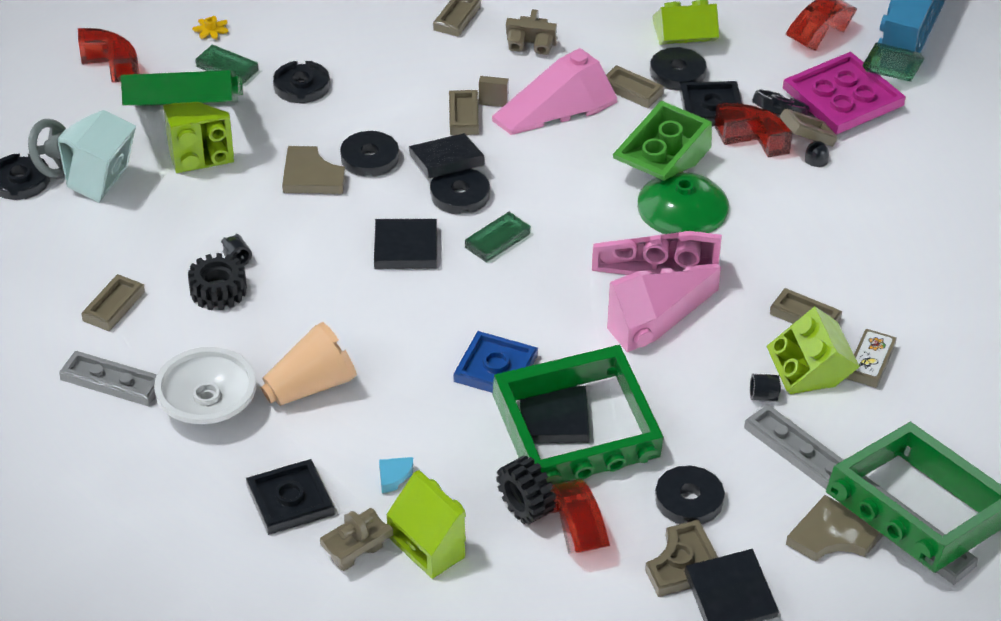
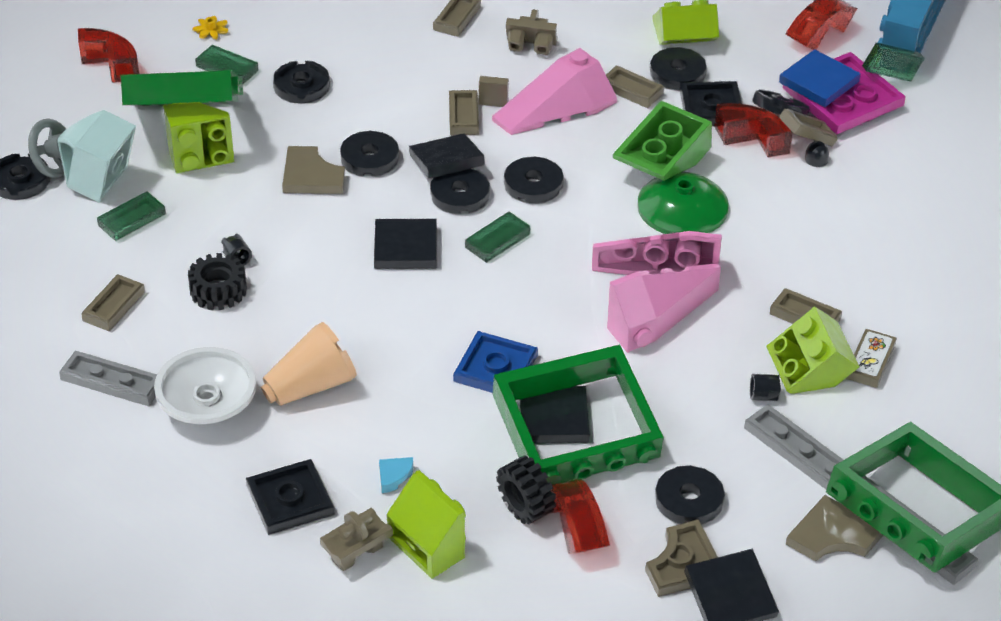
none -> clear green tile [97,191,166,241]
none -> black tile [504,156,564,204]
none -> blue tile [779,49,861,107]

